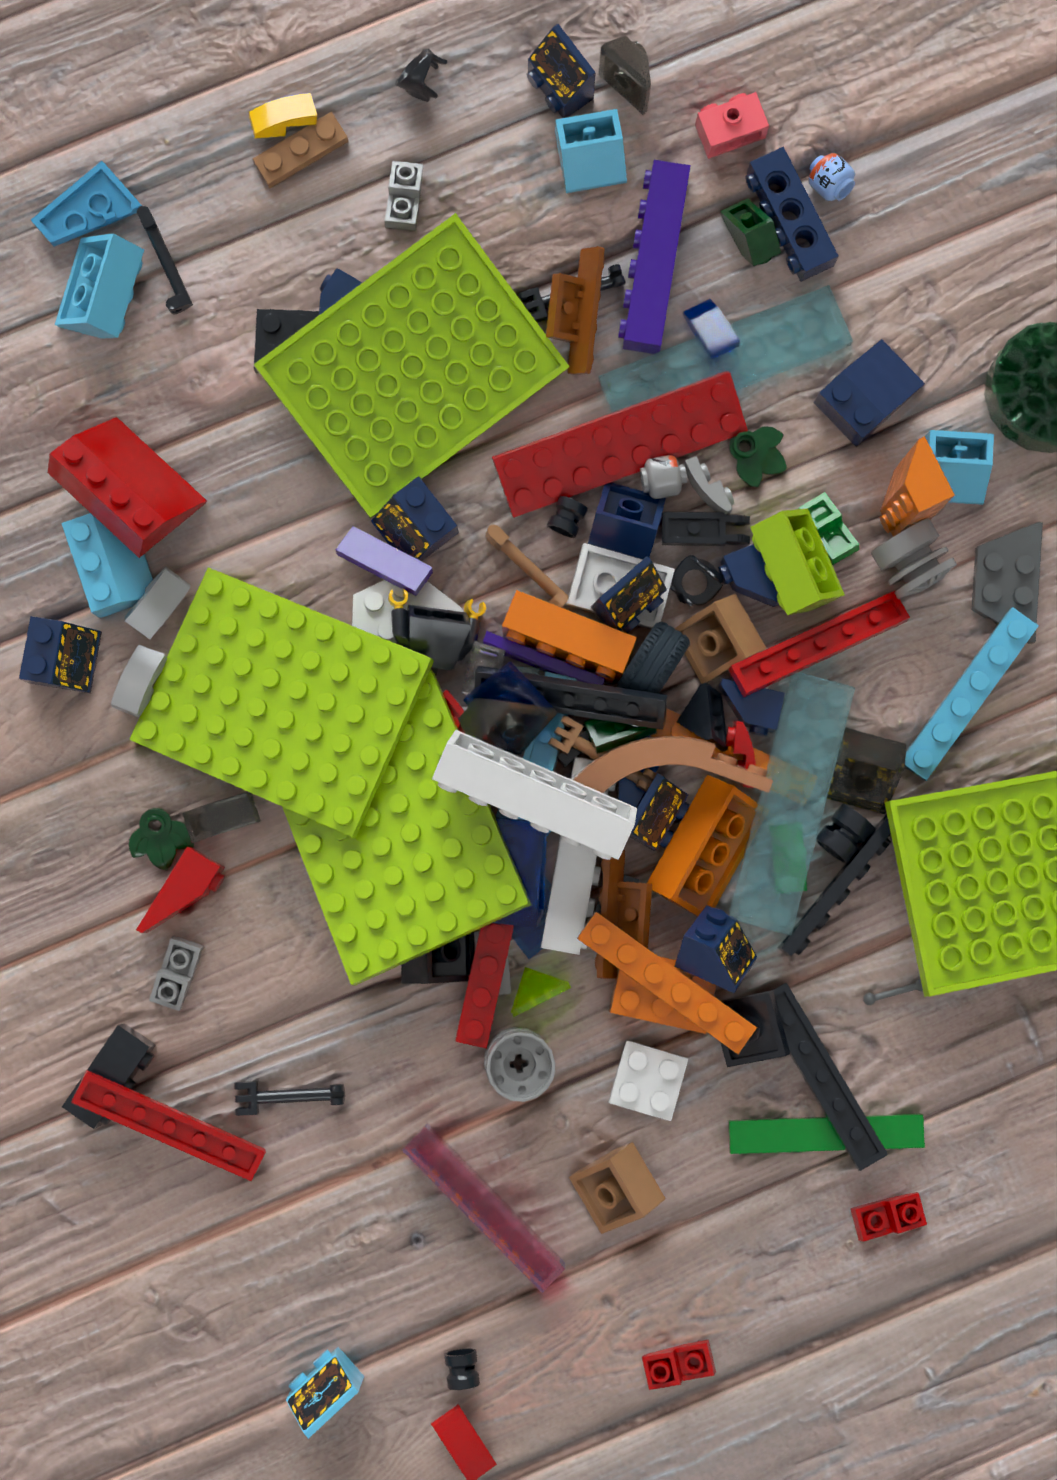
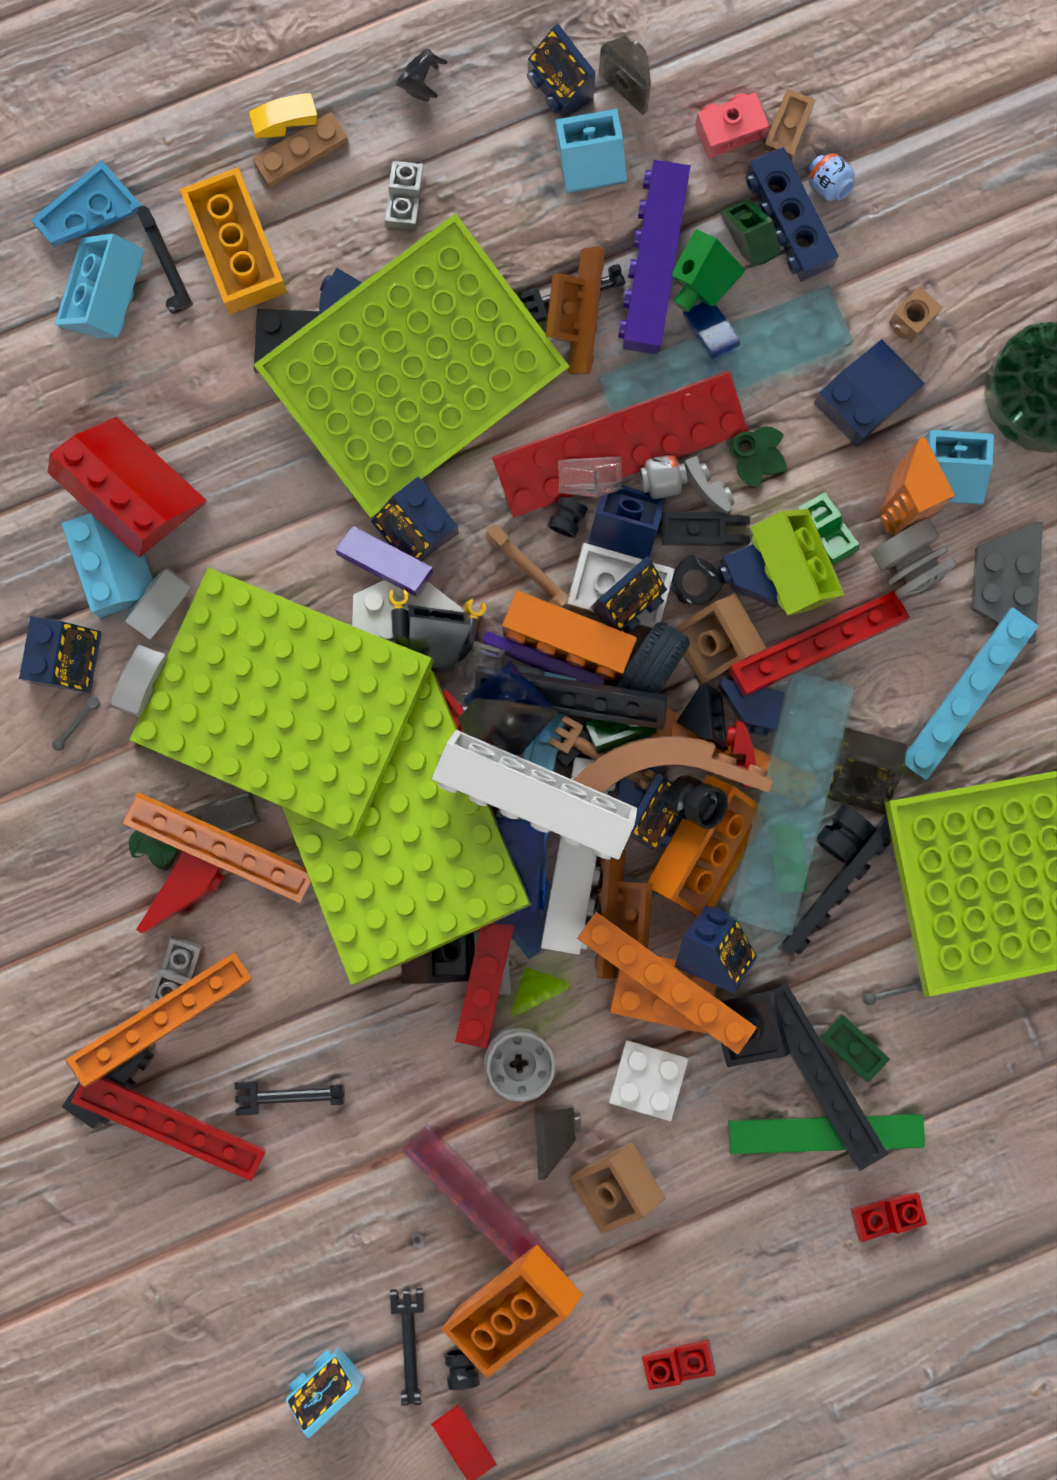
none -> dark grey hinge [52,696,100,751]
none -> orange plate [66,952,252,1089]
none -> orange plate [122,792,311,903]
none -> light orange brick [180,167,288,315]
none -> black hinge [390,1288,424,1406]
none -> orange brick [441,1245,583,1378]
none -> clear smoke slope [535,1104,581,1180]
none -> clear slope [558,456,622,497]
none -> black wheel [666,775,728,829]
none -> green torso [672,229,746,313]
none -> medium nougat plate [763,89,816,160]
none -> dark green plate [819,1014,890,1083]
none -> medium nougat brick [889,286,943,343]

